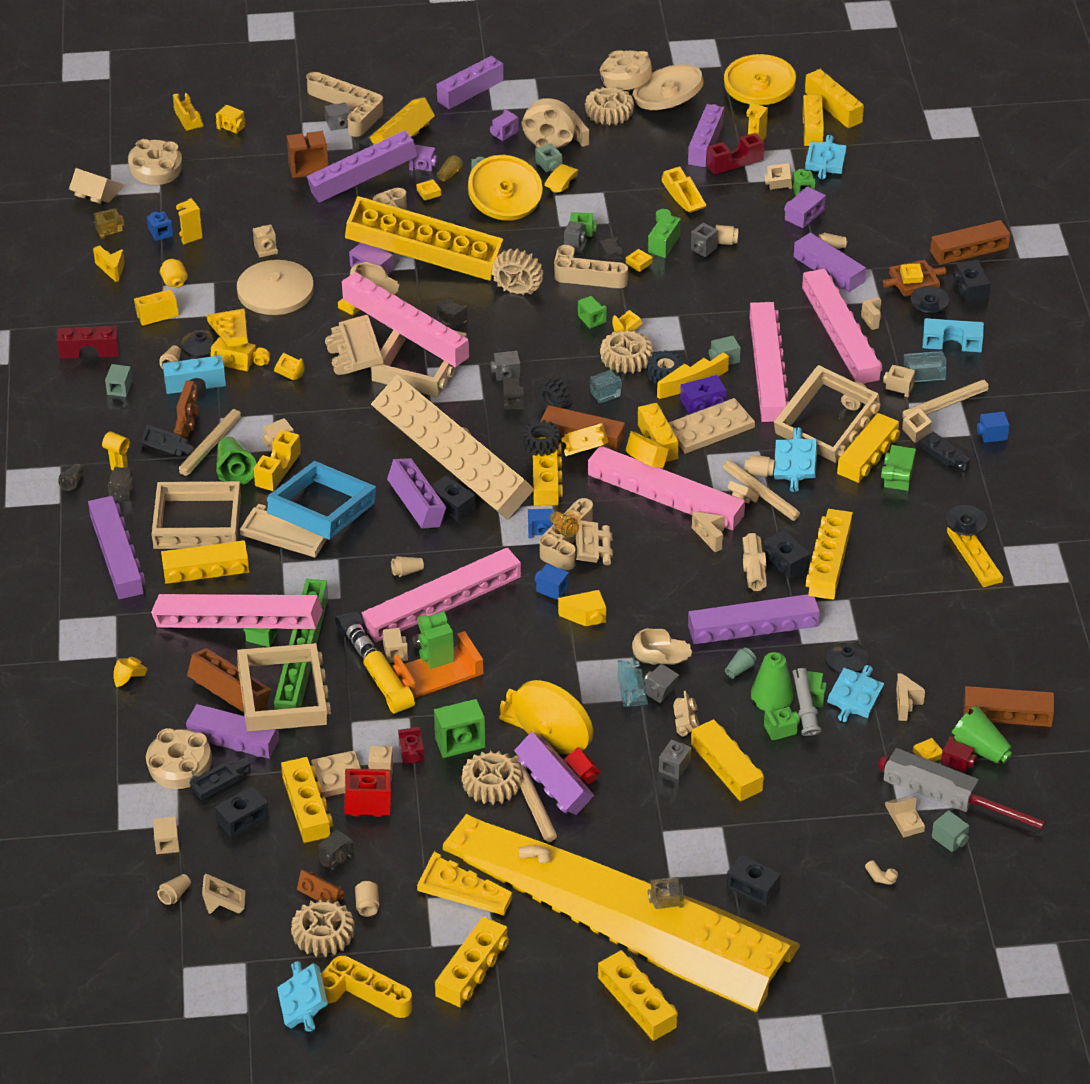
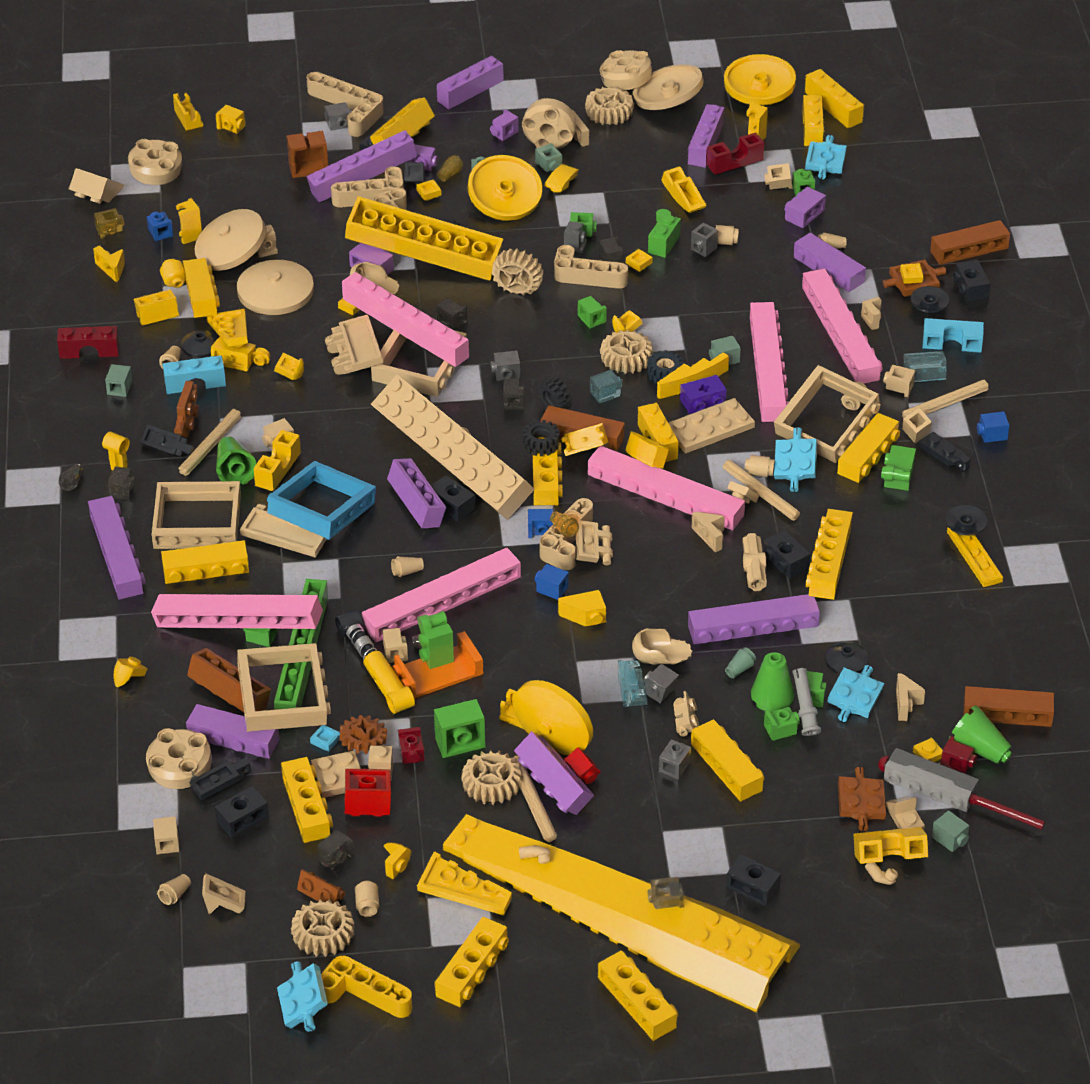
none -> yellow brick [183,258,220,318]
none -> tan dish [195,209,266,271]
none -> medium azure tile [310,725,340,752]
none -> tan beam [331,166,403,207]
none -> dark orange gear [339,715,387,754]
none -> yellow plate [384,843,412,879]
none -> black brick [405,163,425,184]
none -> dark orange plate [838,767,886,831]
none -> yellow arch [854,827,928,864]

